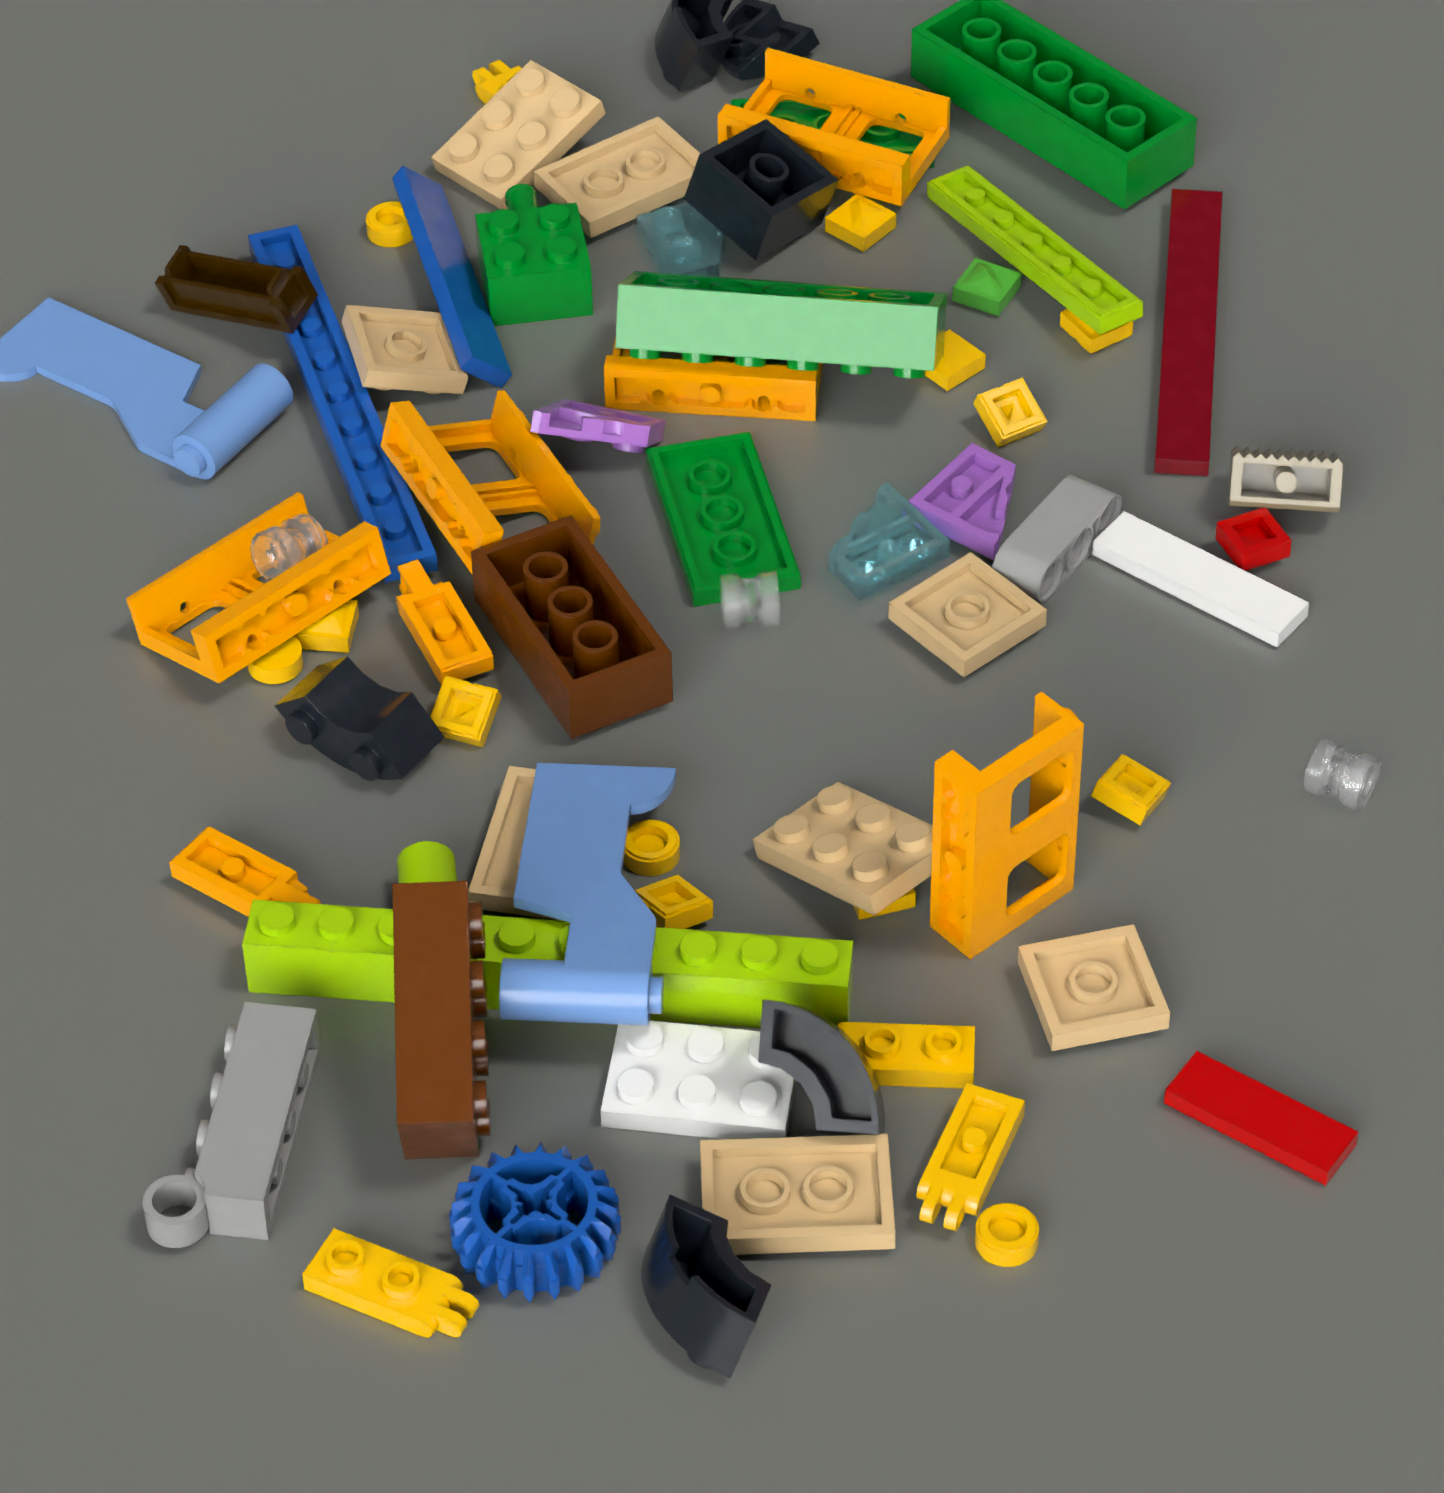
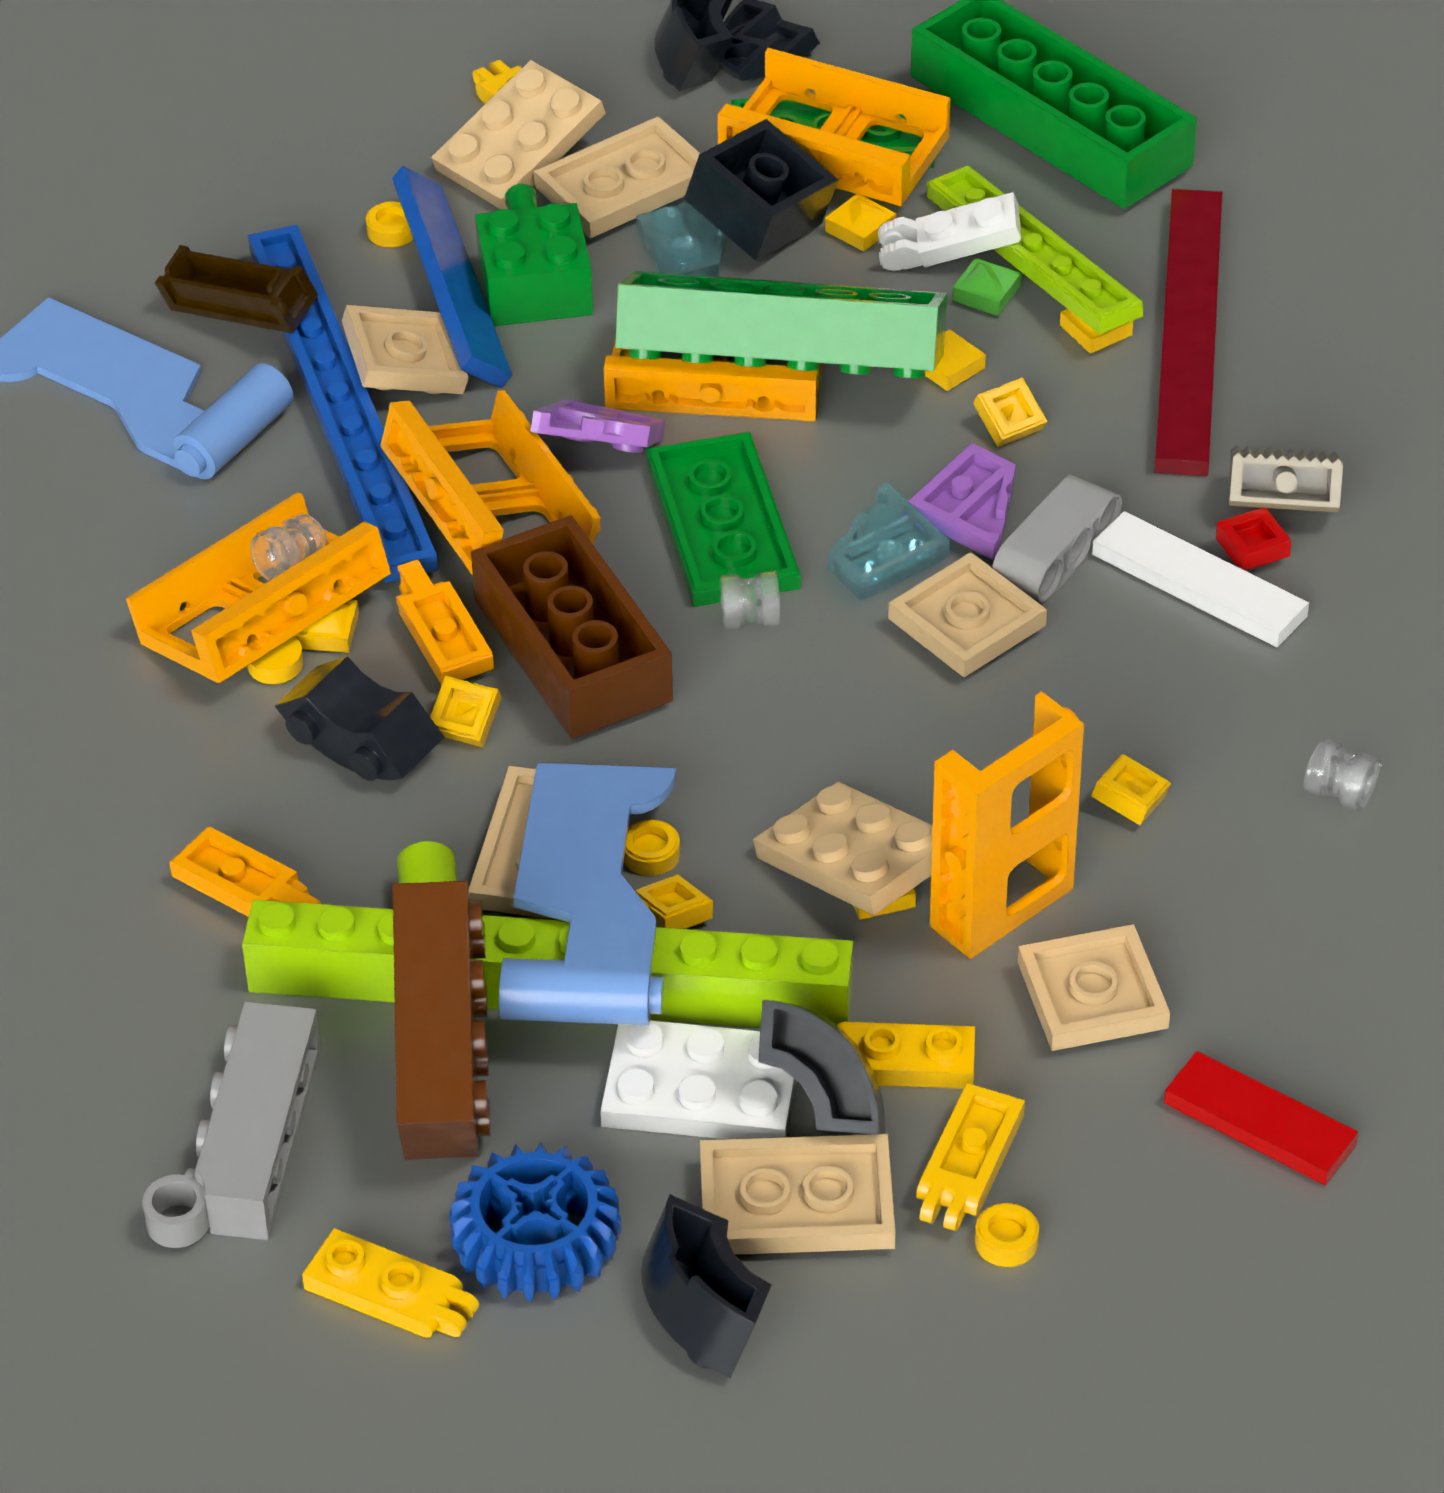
none -> white hinge [878,192,1021,272]

